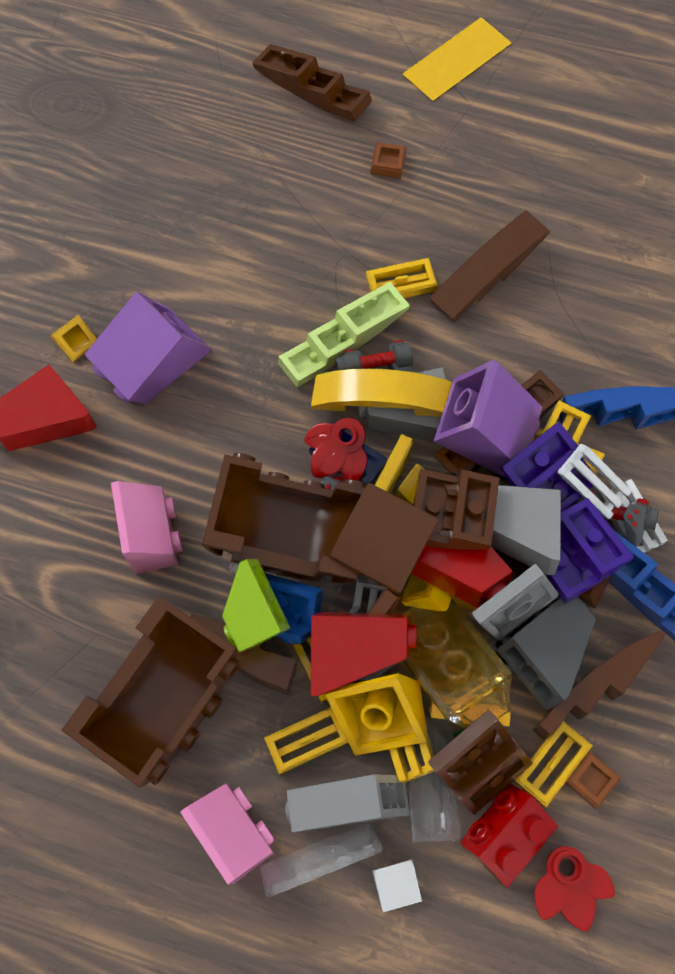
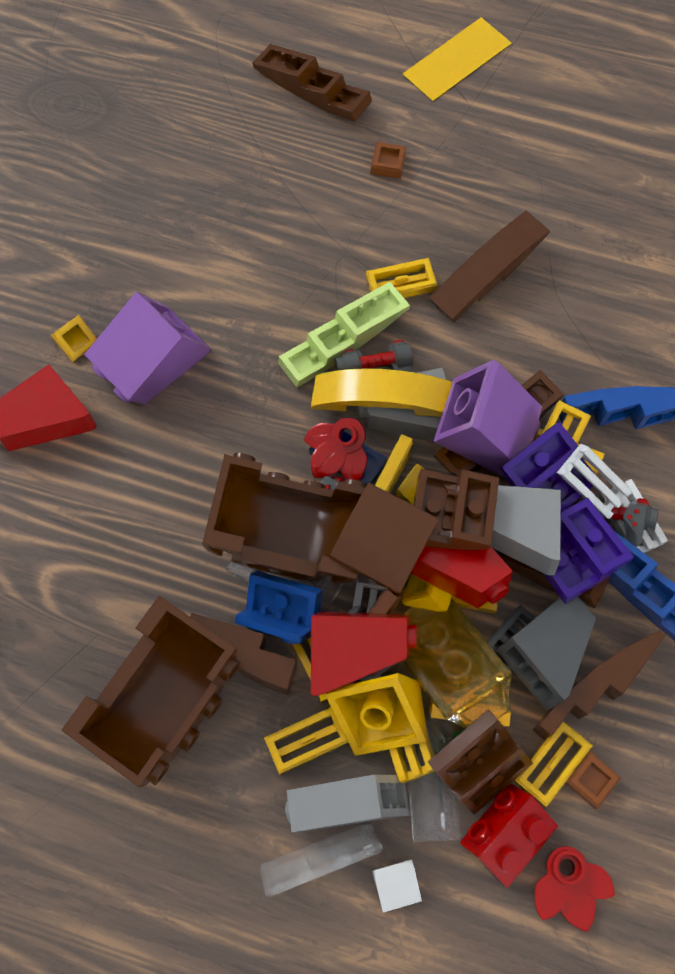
bright pink slope [111,481,183,574] -> none
bright pink slope [180,784,275,885] -> none
lime slope [222,559,291,652] -> none
light grey tile [472,564,559,641] -> none

